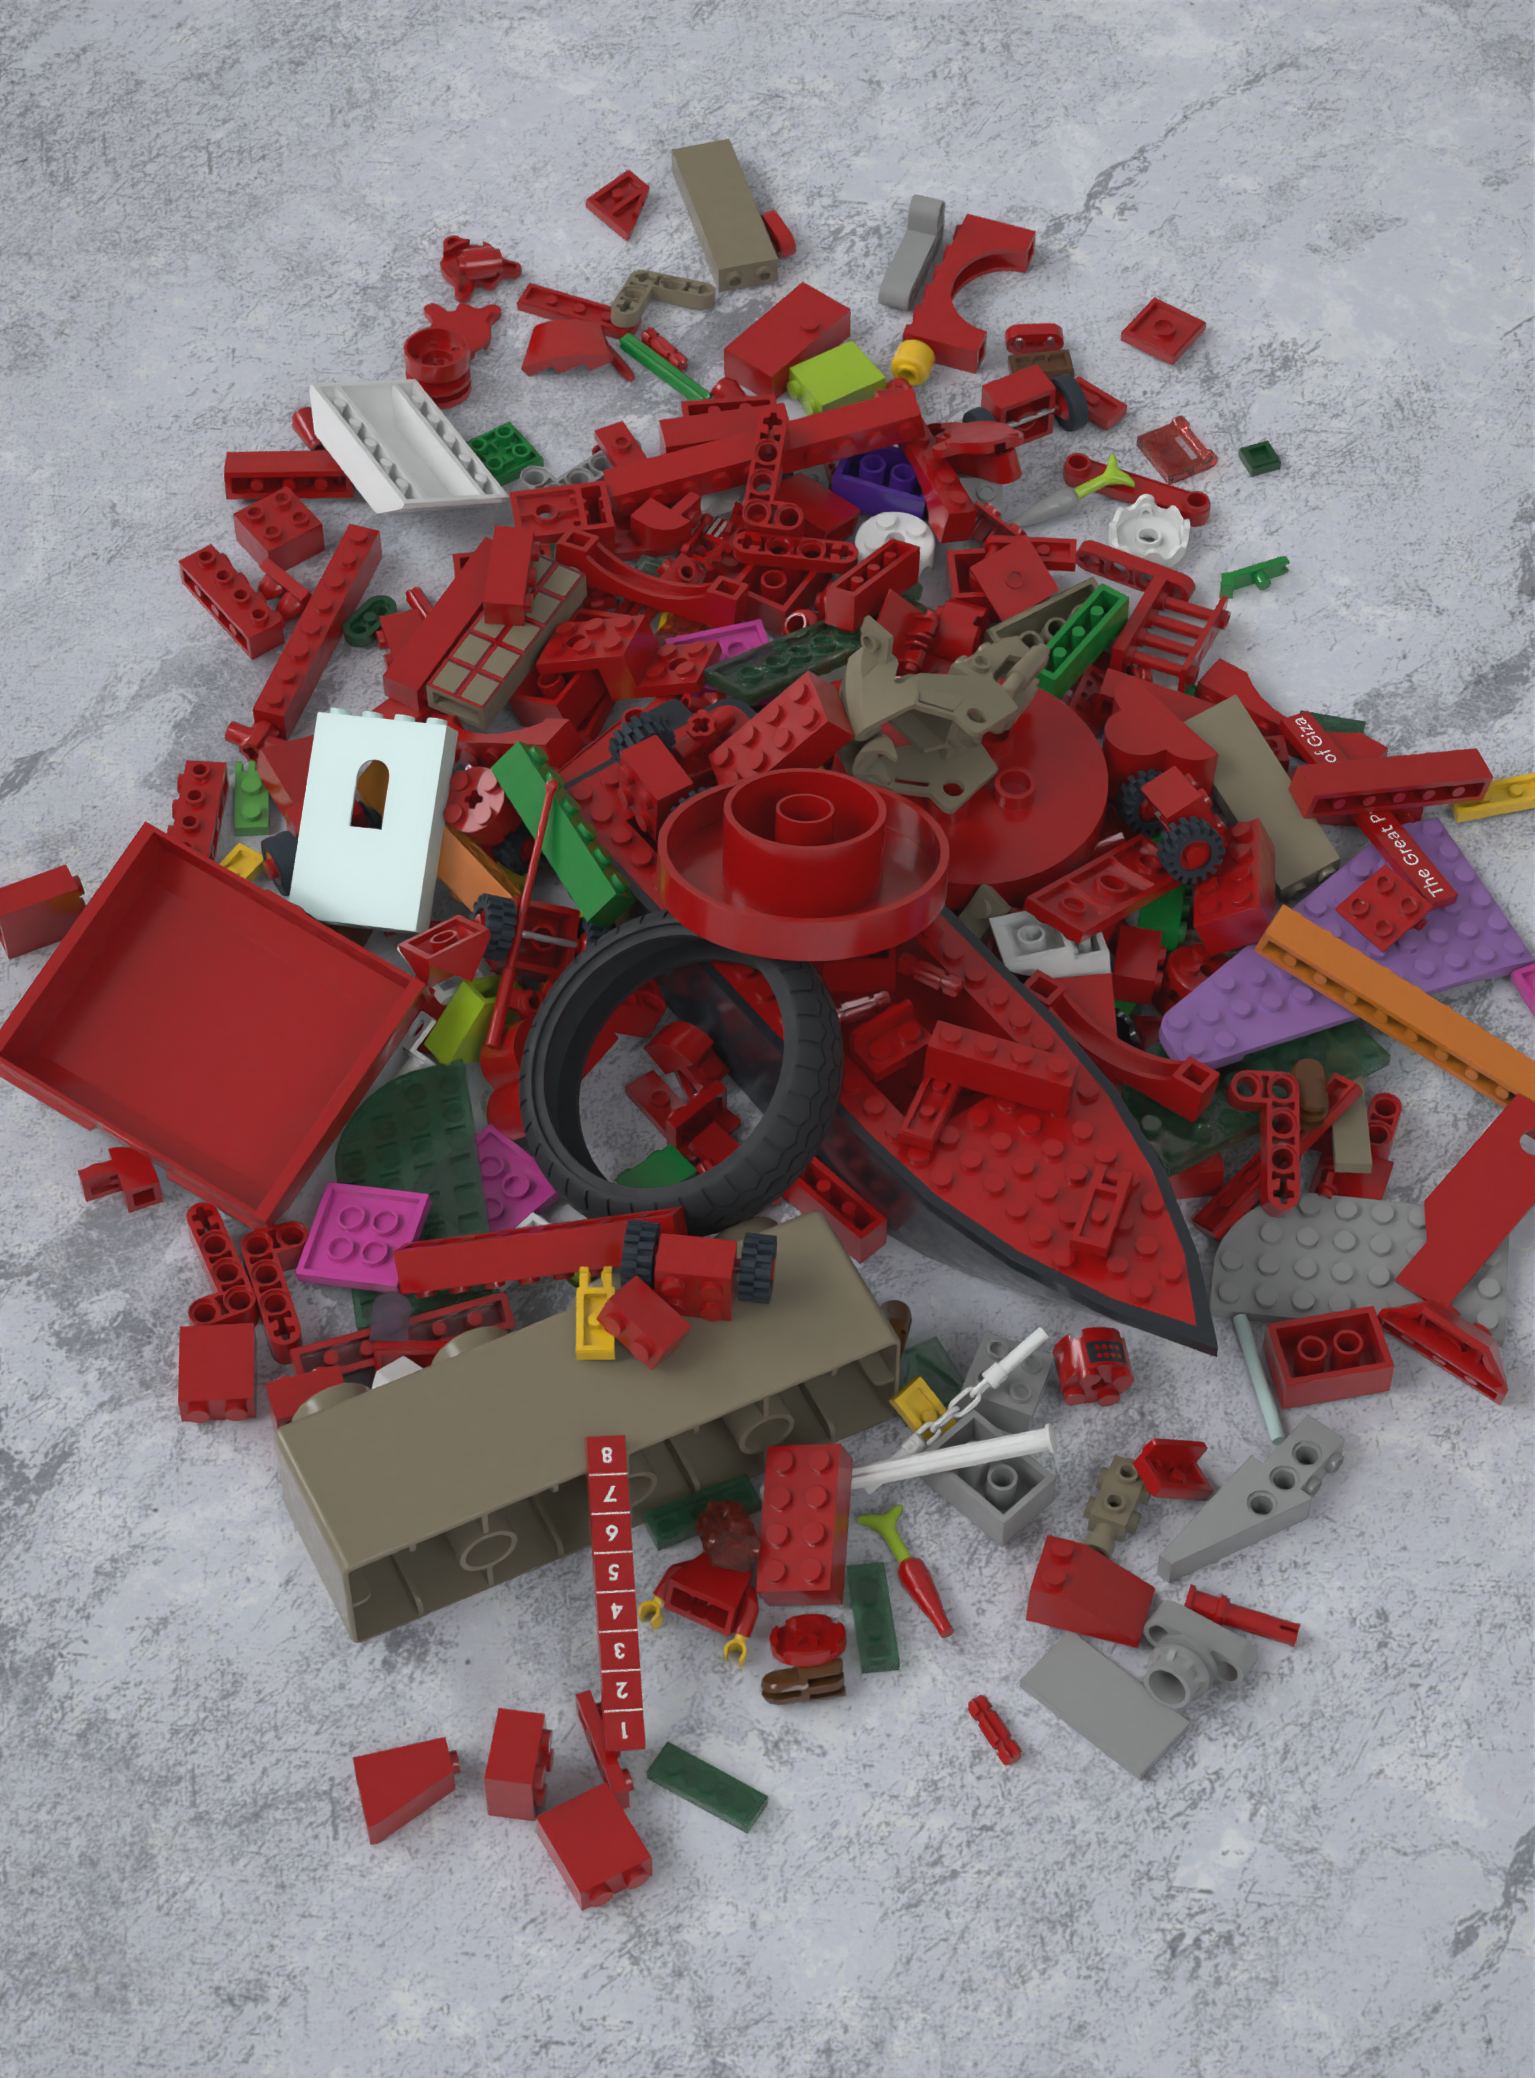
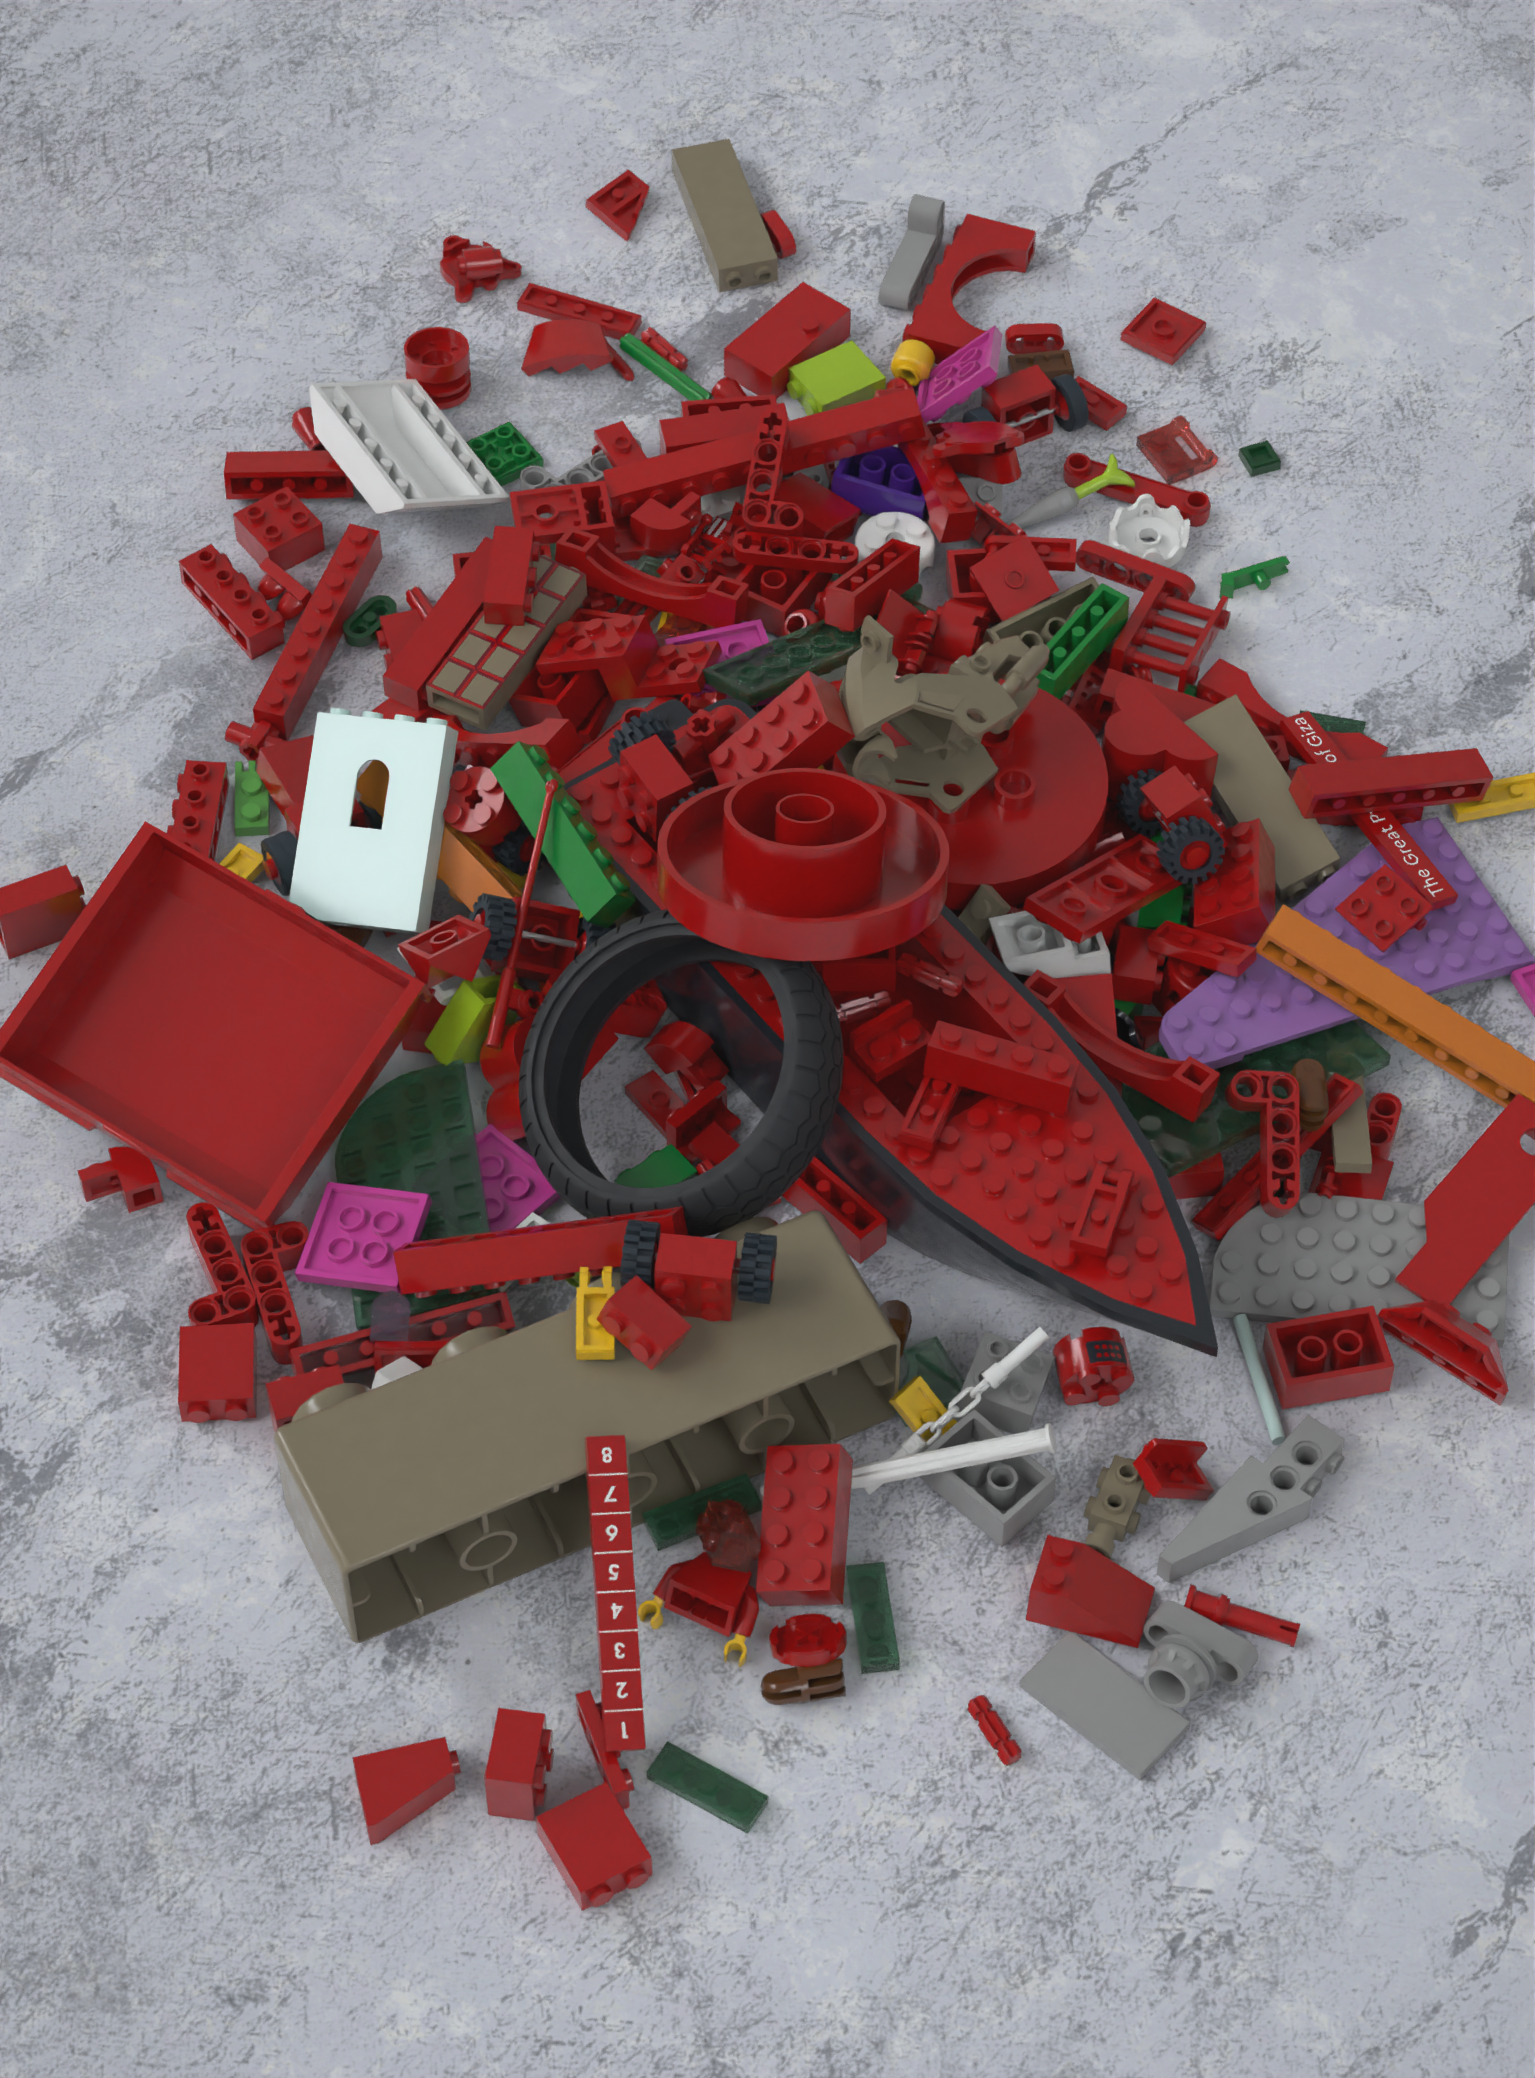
white bracket [391,1011,447,1094] -> none
red tile [424,303,501,361] -> none
dark tan beam [611,270,716,328] -> none
red piece [857,1504,954,1638] -> none
none -> dark pink plate [917,325,1002,423]
none -> red plate [1147,920,1257,978]

